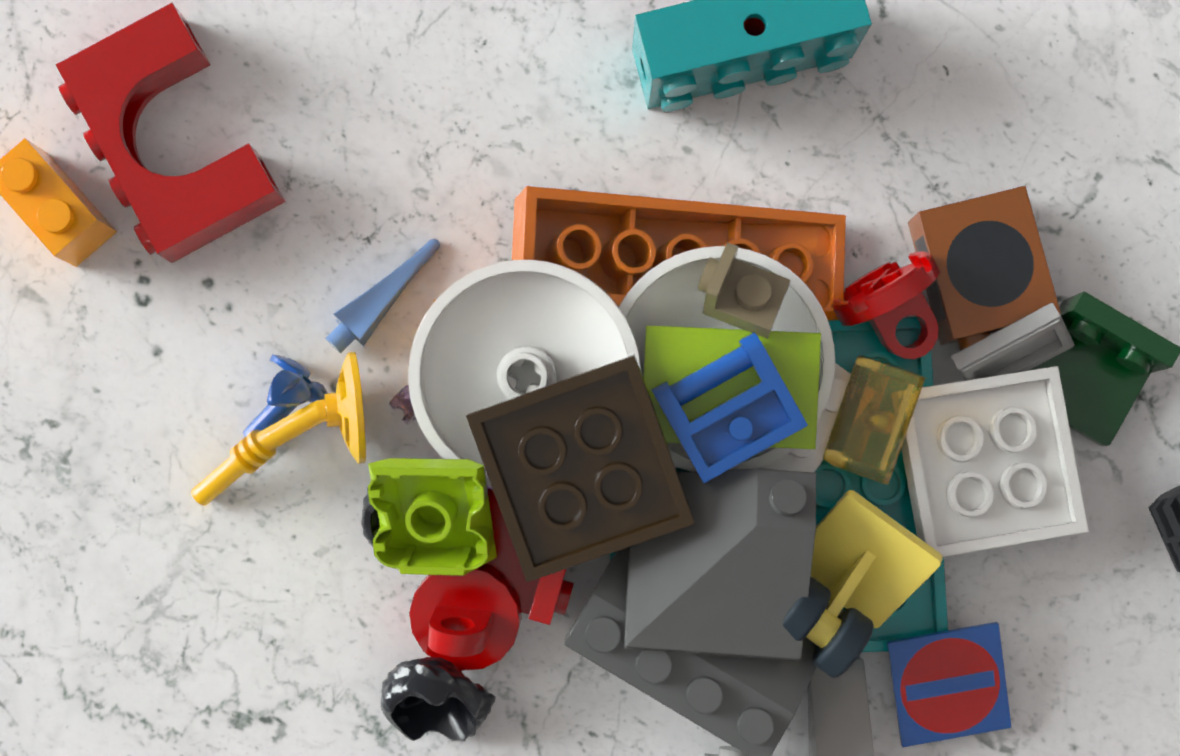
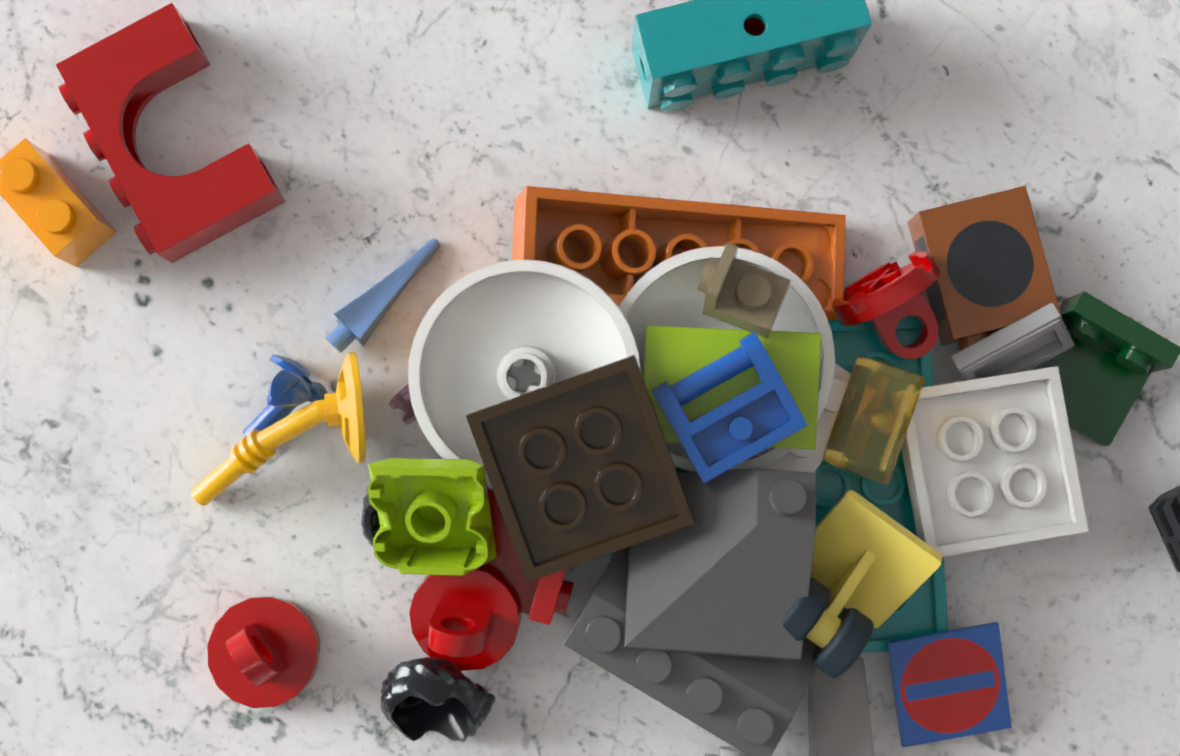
none -> red tile [207,596,320,708]

